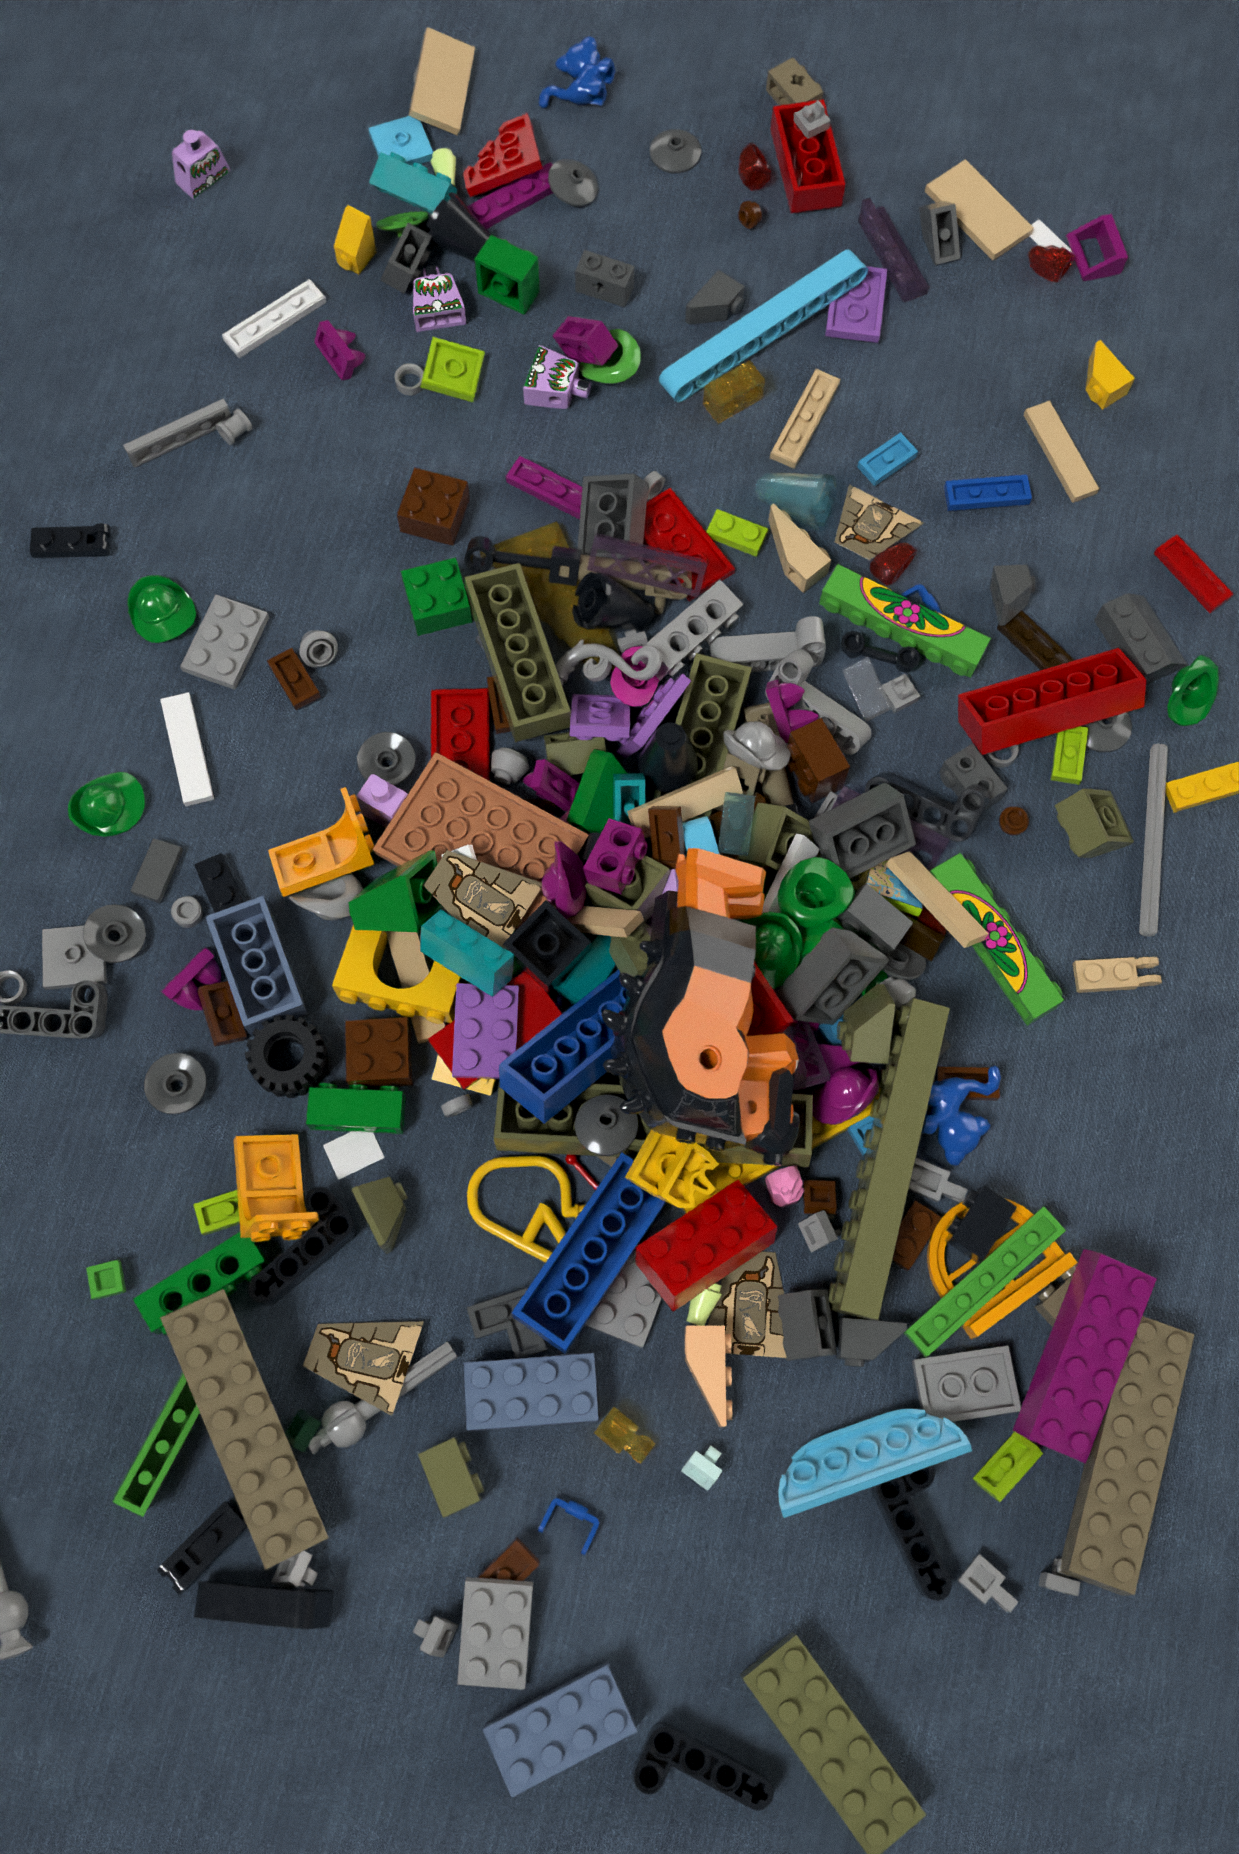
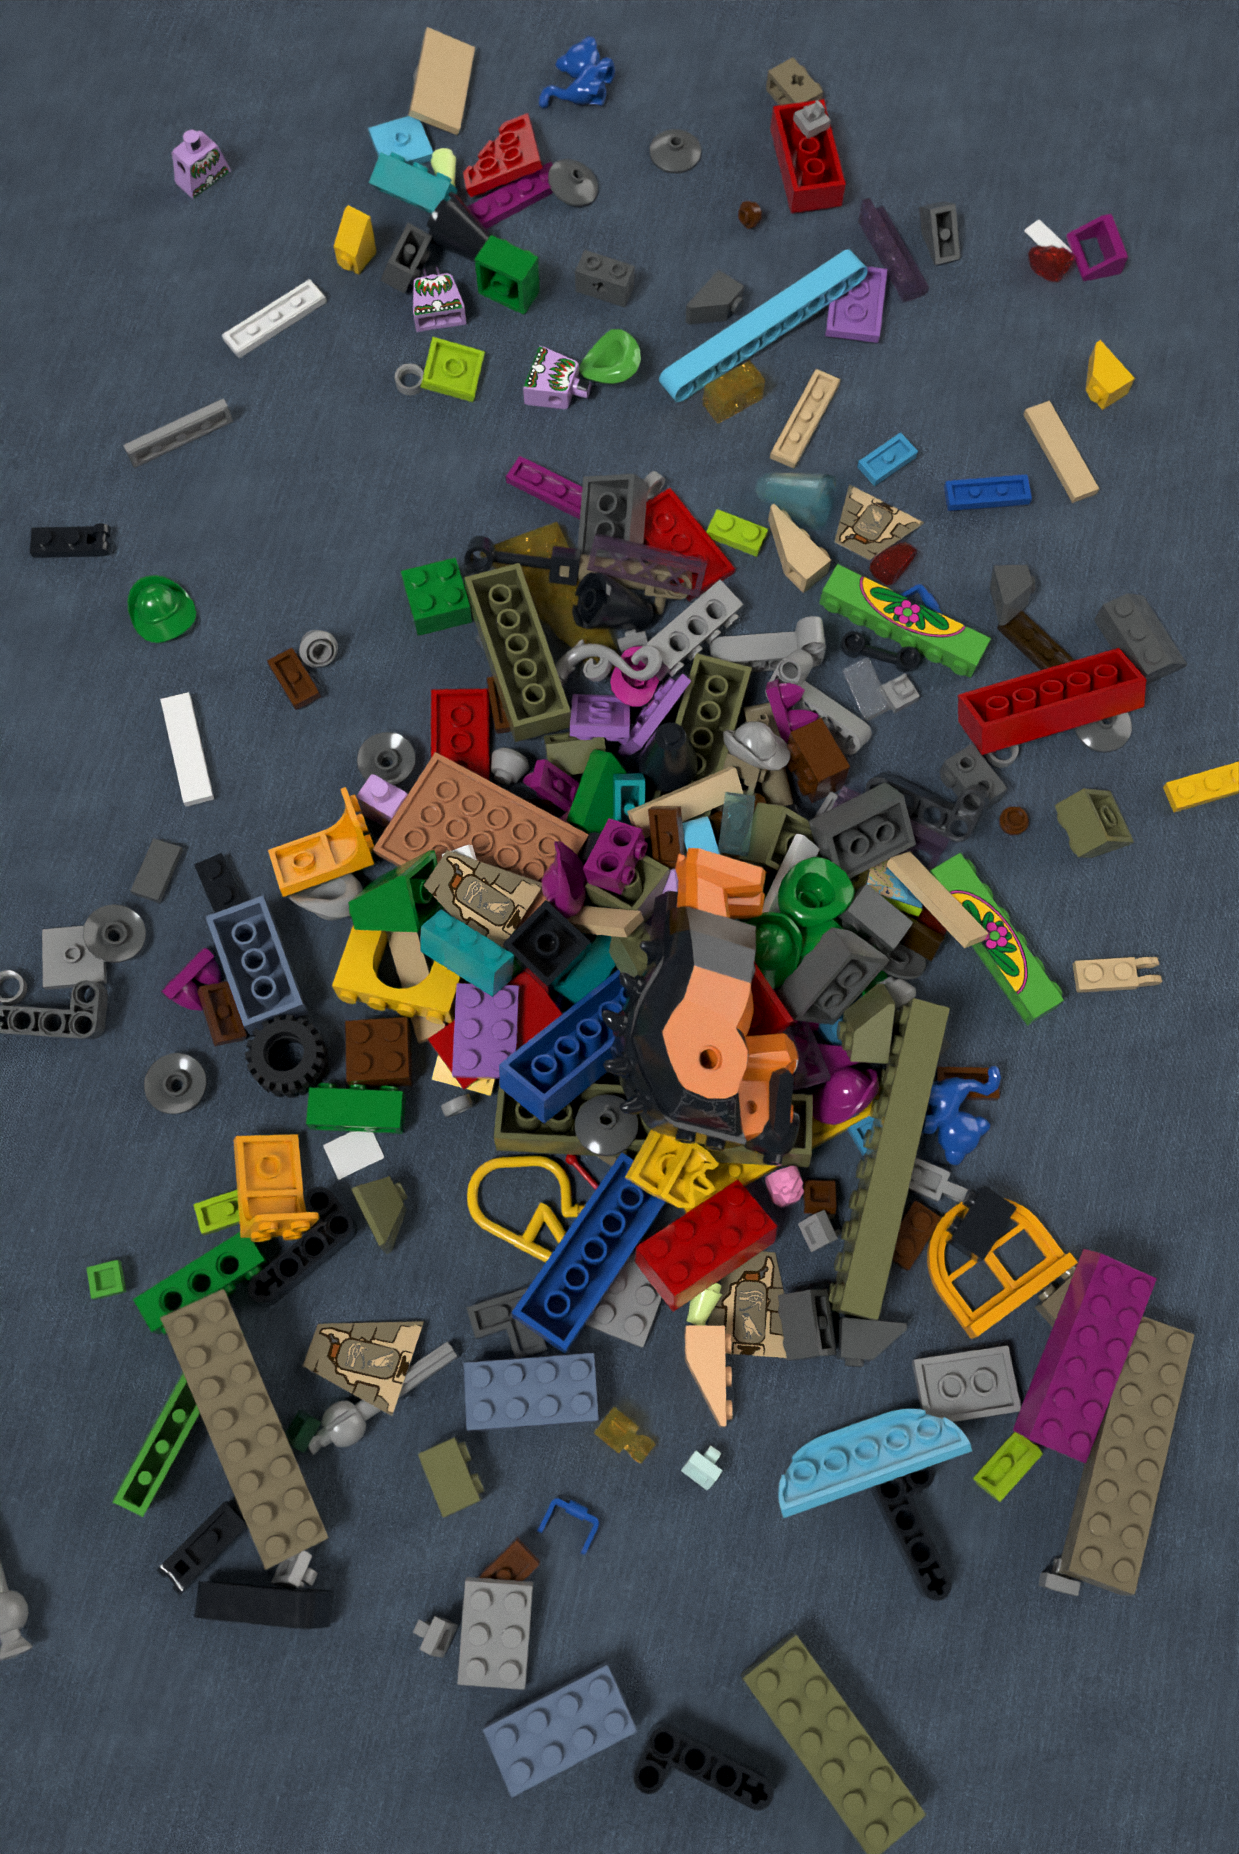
green hat [68,772,145,837] -> none
light grey tile [171,896,203,928] -> none
light grey plate [180,594,269,690] -> none
light grey bush [215,409,253,445] -> none
magenta tile [314,320,365,381] -> none
bright green dish [376,211,428,237] -> none
reddish brown brick [397,467,470,546] -> none
magenta brick [552,316,618,366] -> none
clear red rock [739,142,772,191] -> none
bright green plate [904,1206,1066,1358] -> none
tan tile [925,159,1034,260] -> none
light grey plate [957,1554,1018,1613] -> none
lime plate [1050,726,1088,785] -> none
light grey axle [1139,743,1168,937] -> none
red plate [1153,534,1234,613] -> none
green hat [1167,655,1219,726] -> none

